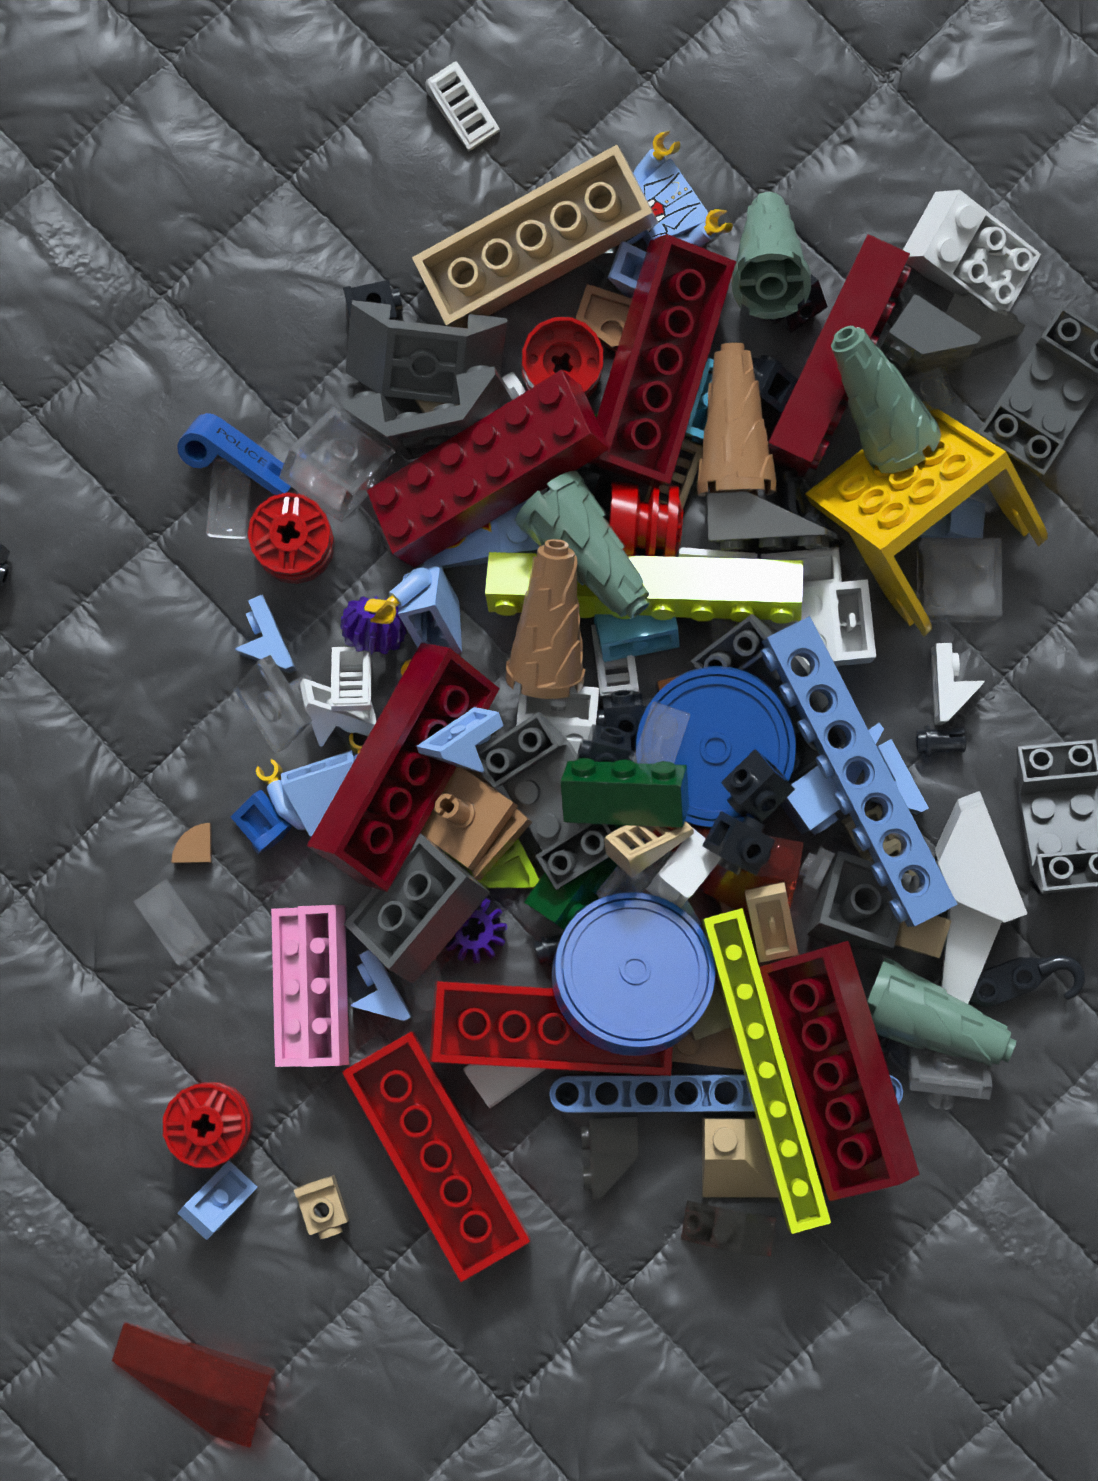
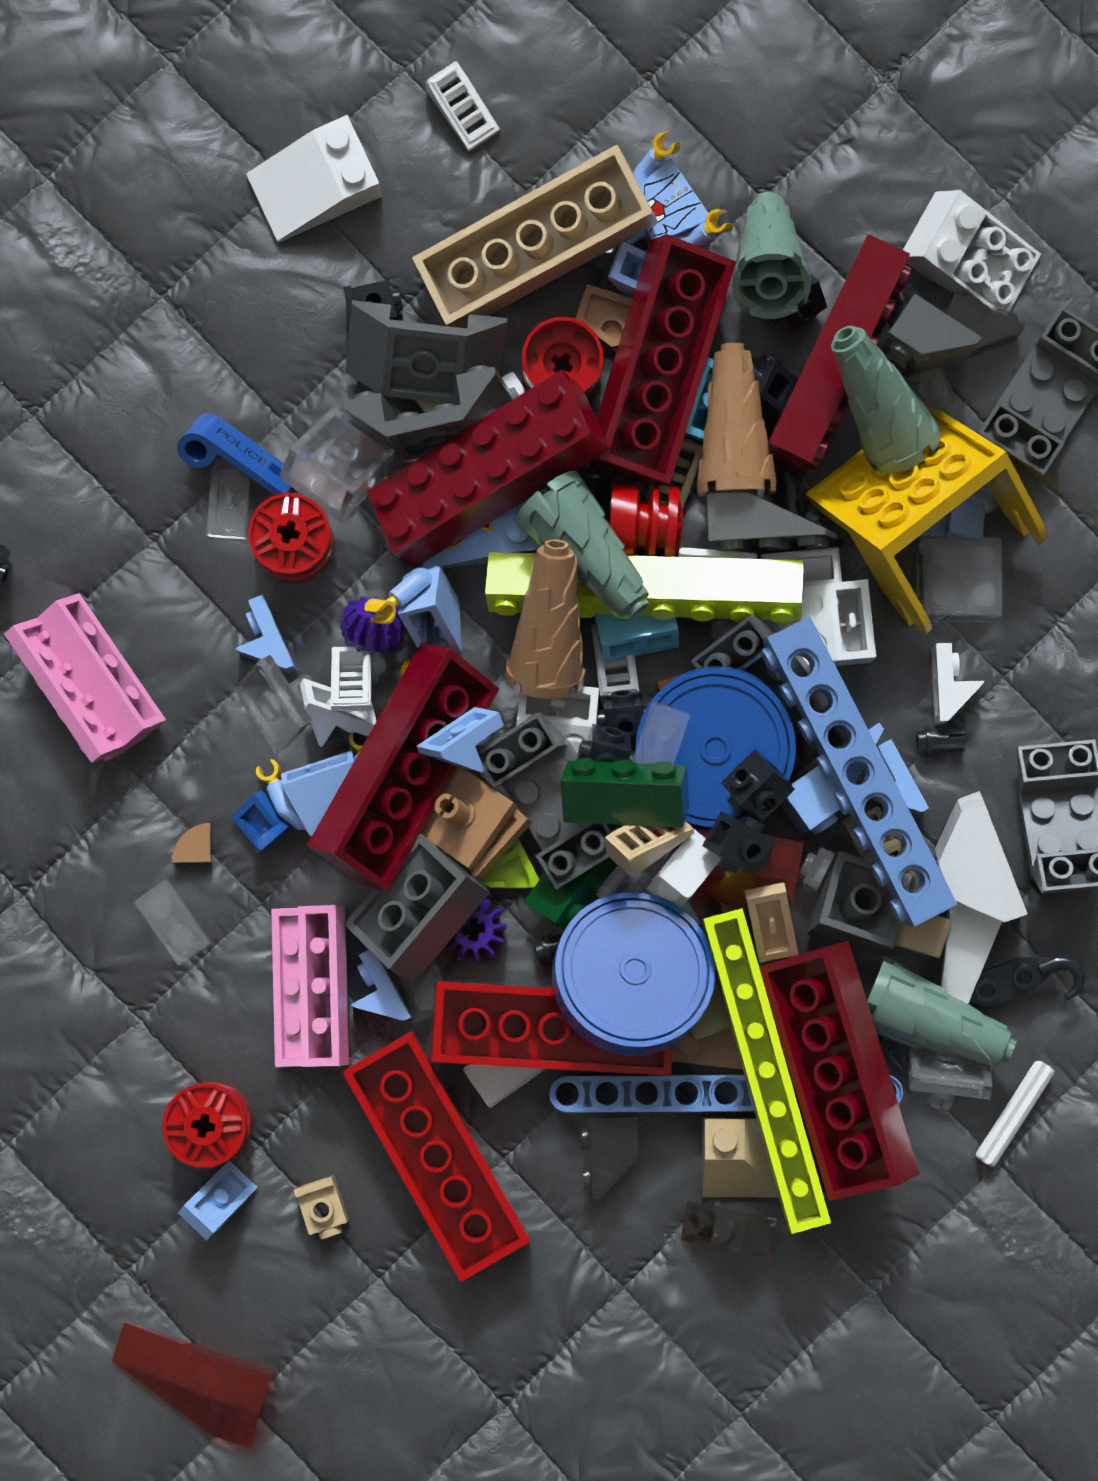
none -> bright pink brick [4,593,166,763]
none -> white slope [246,115,382,243]
none -> white axle [976,1061,1054,1167]

